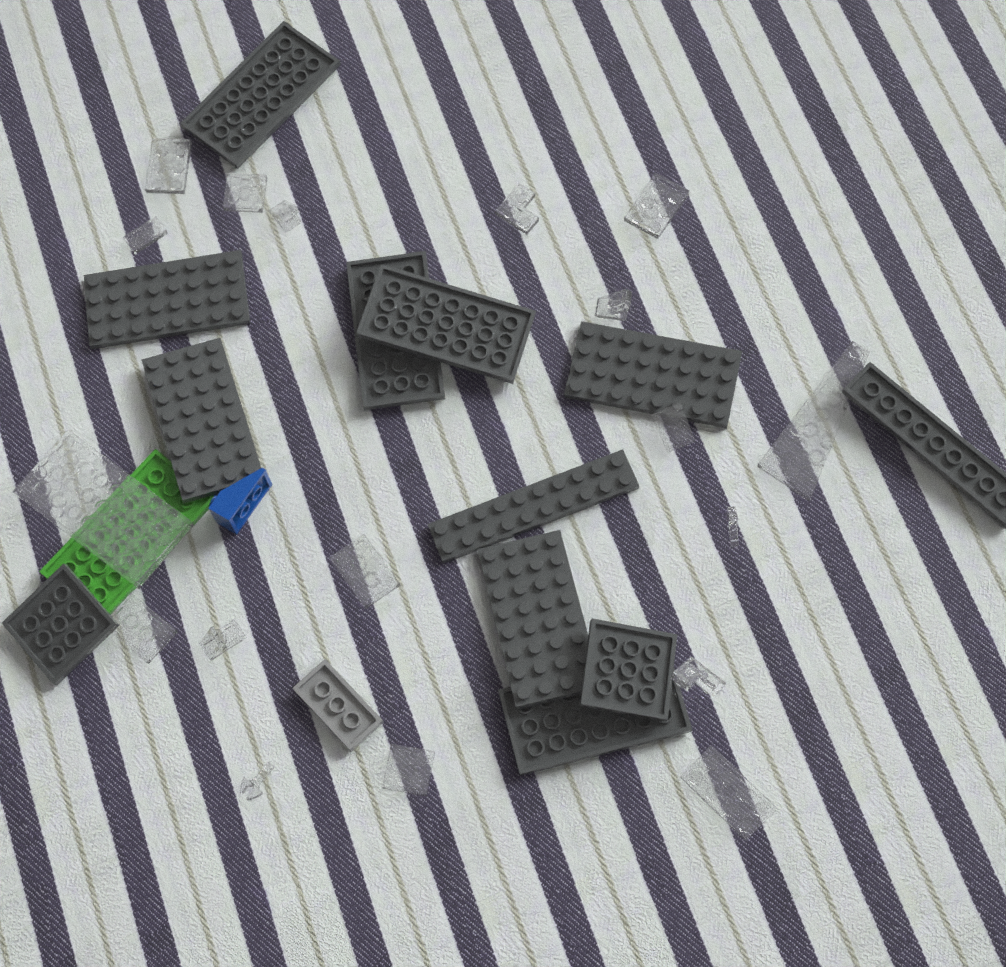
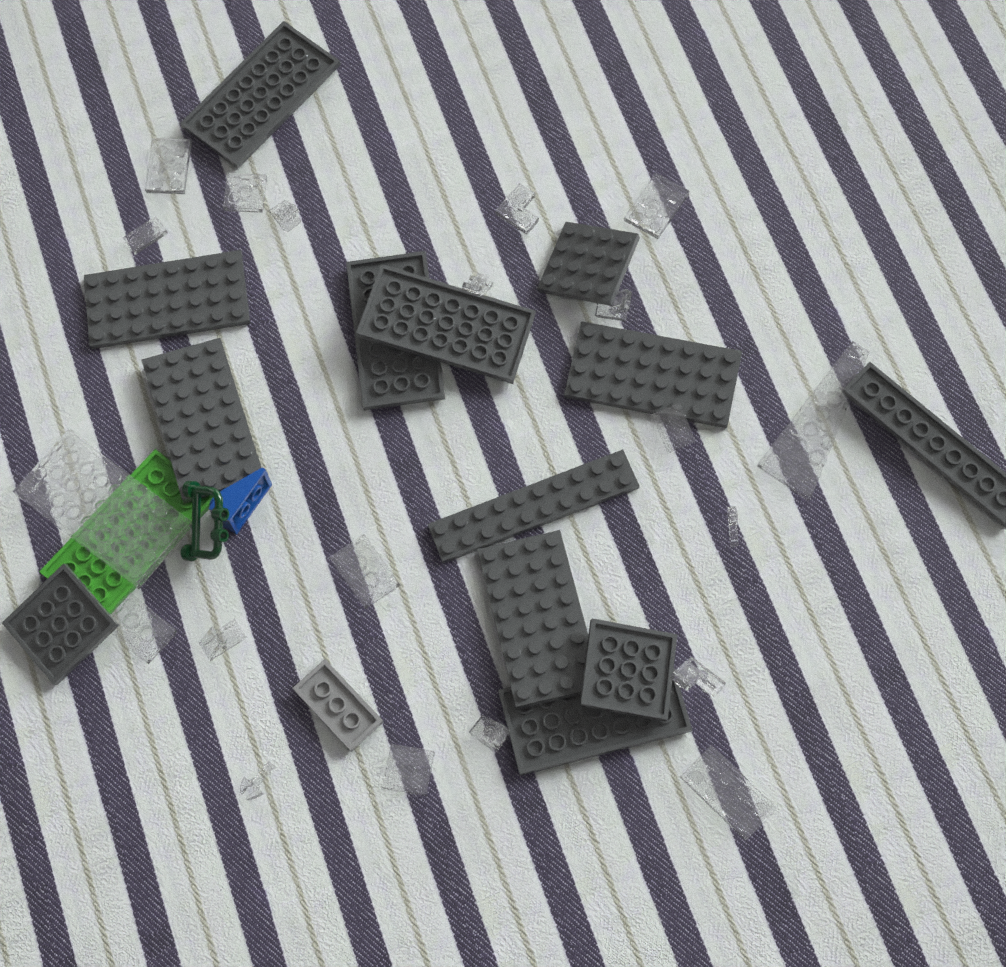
none -> dark green bar [180,481,229,561]
none -> clear slope [461,273,493,296]
none -> clear slope [469,715,510,752]
none -> dark grey plate [537,222,640,306]

